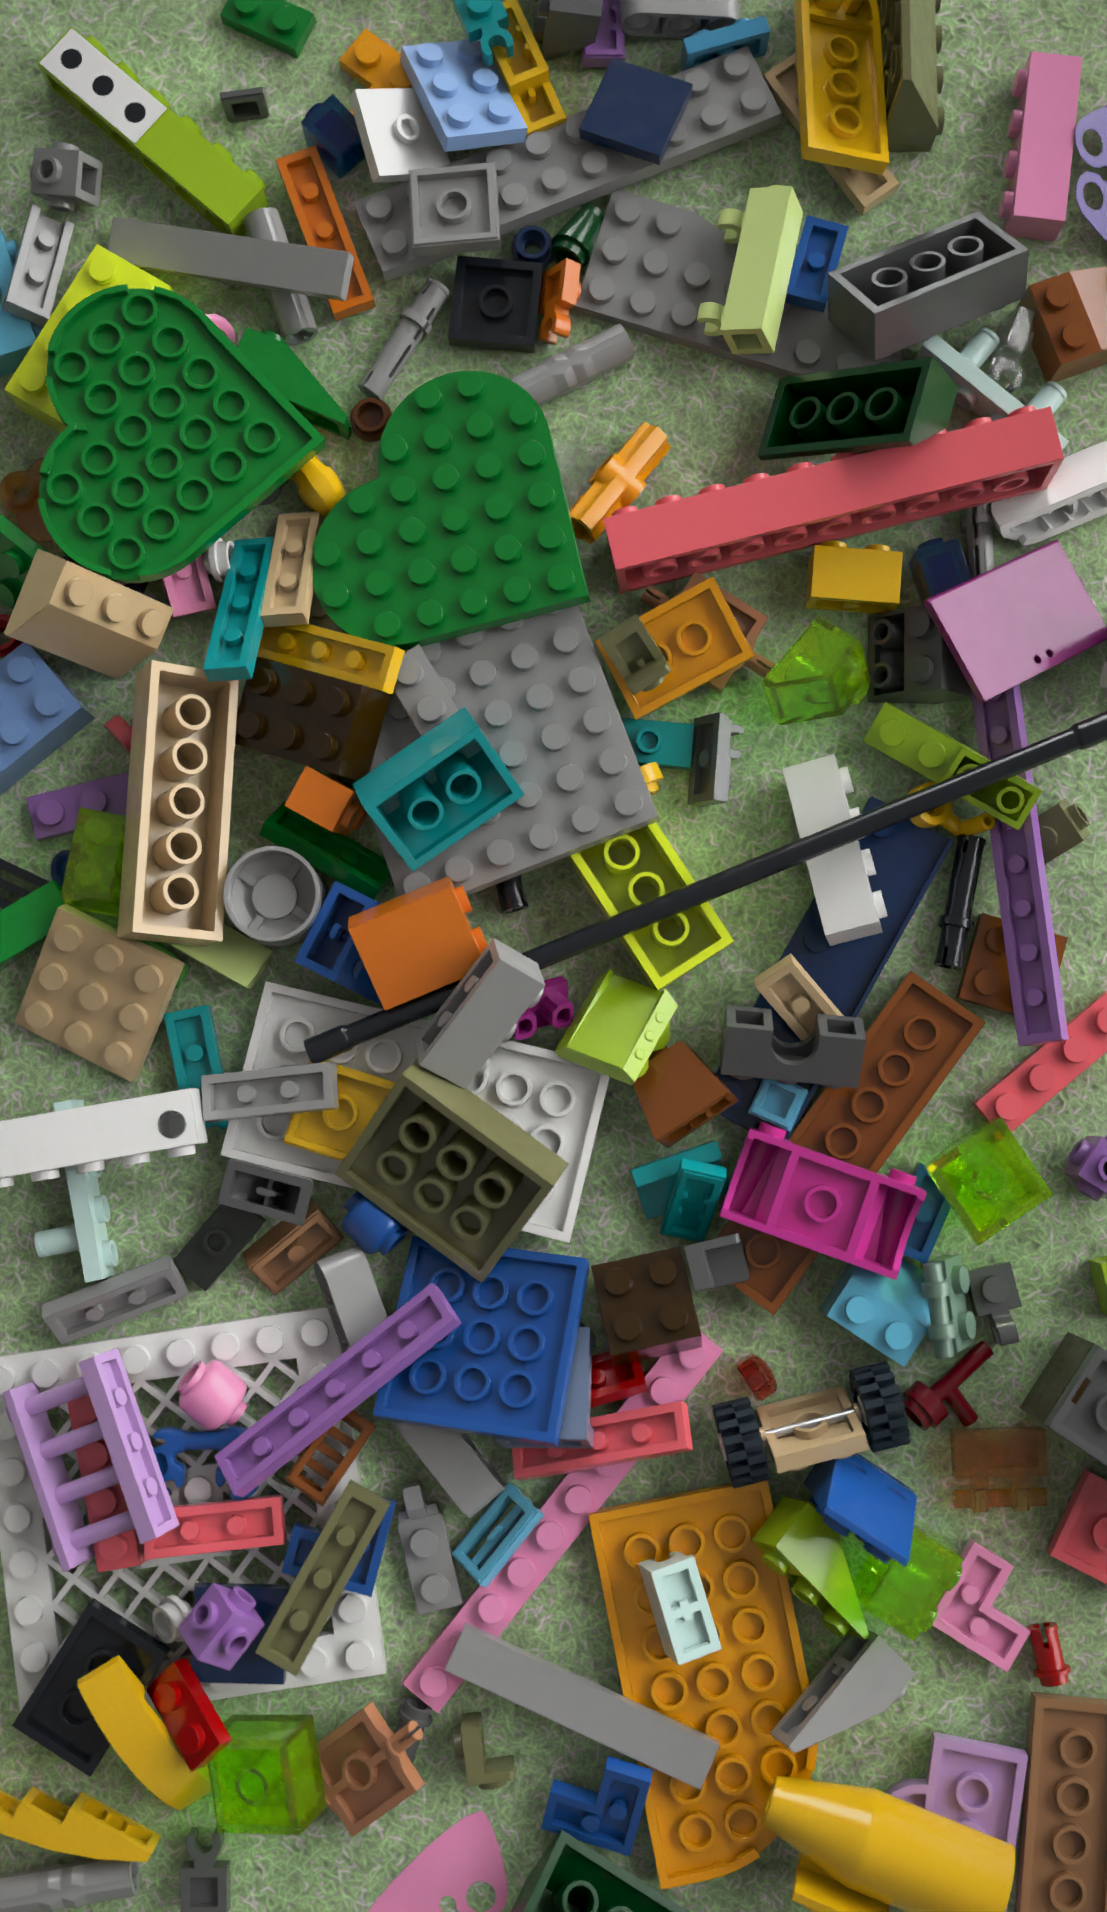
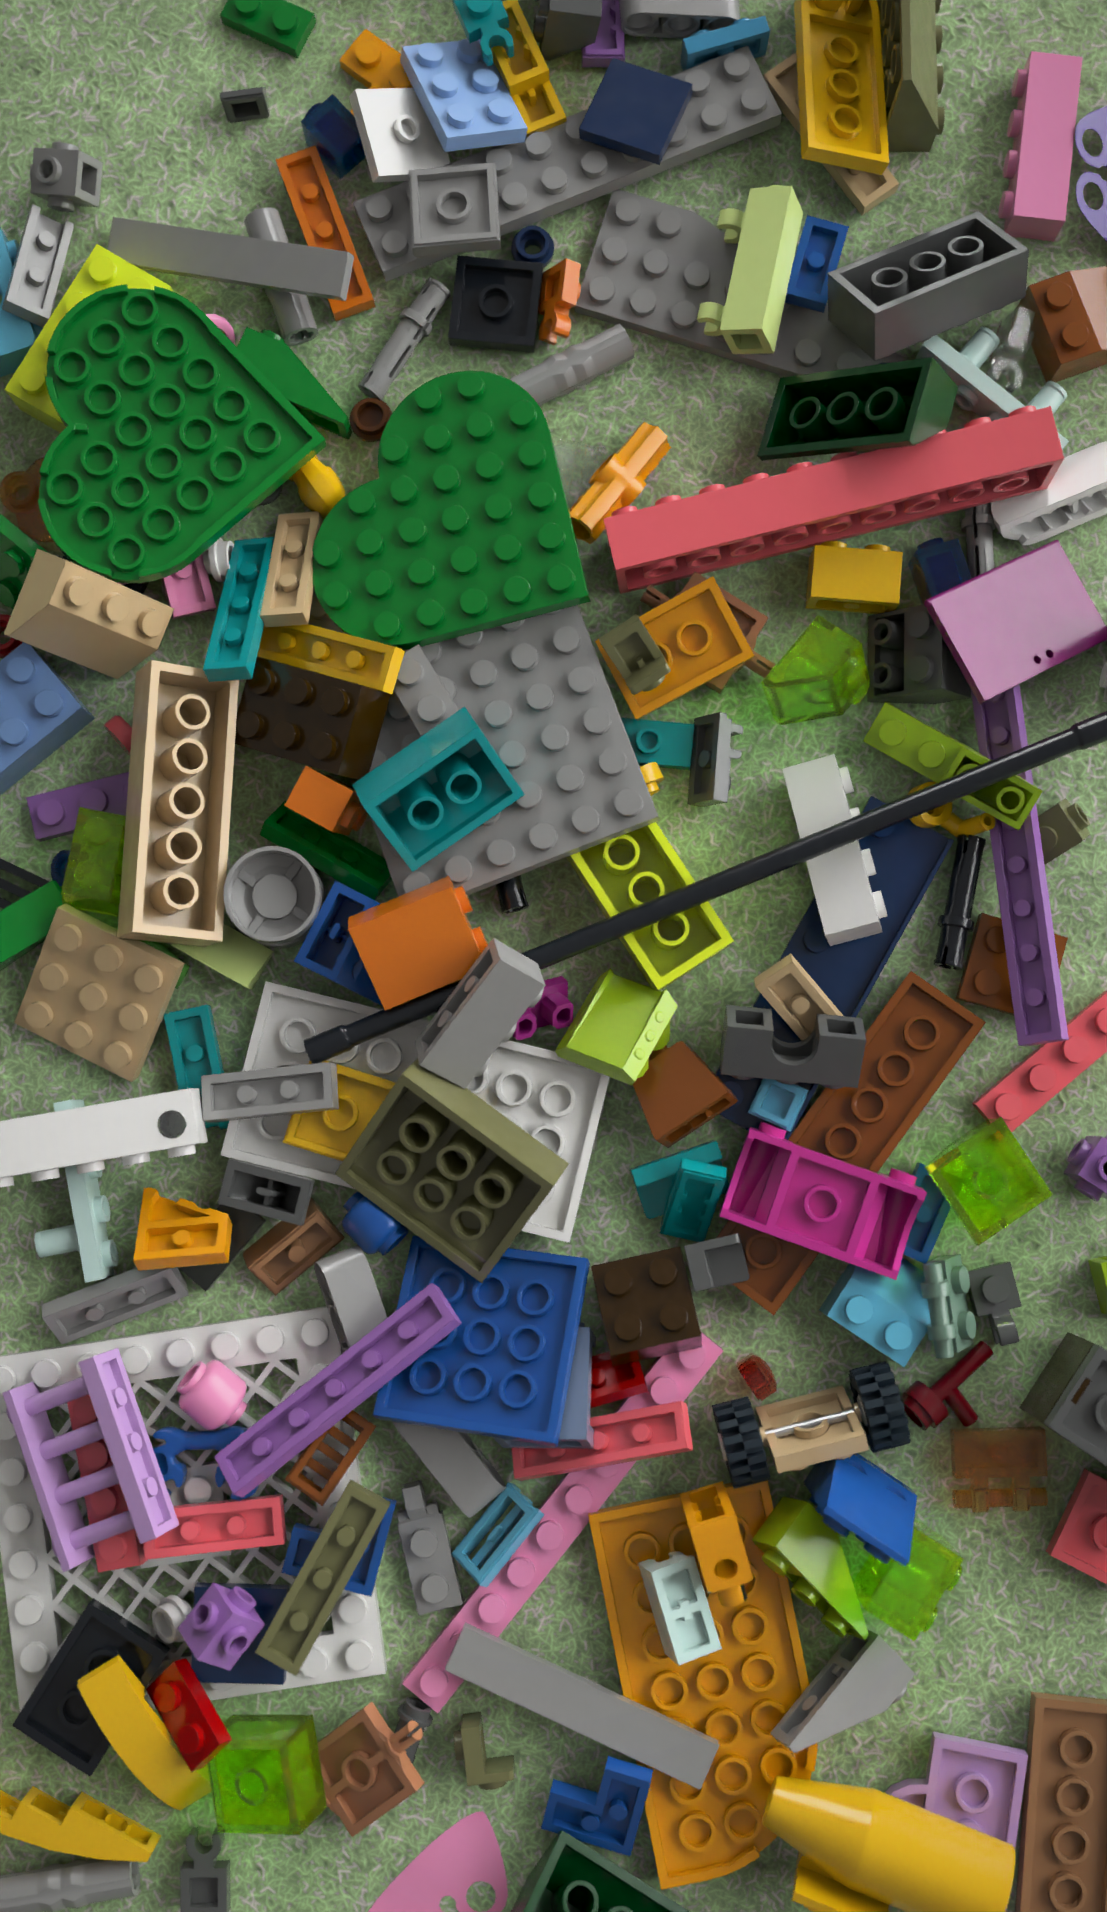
lime brick [37,26,269,236] -> none
dark green cone [551,203,604,267] -> none
bright pink plate [924,1538,1030,1672] -> none
red pin [1027,1622,1071,1687] -> none
none -> light orange wing [133,1187,232,1271]
none -> light orange torso [679,1481,753,1607]

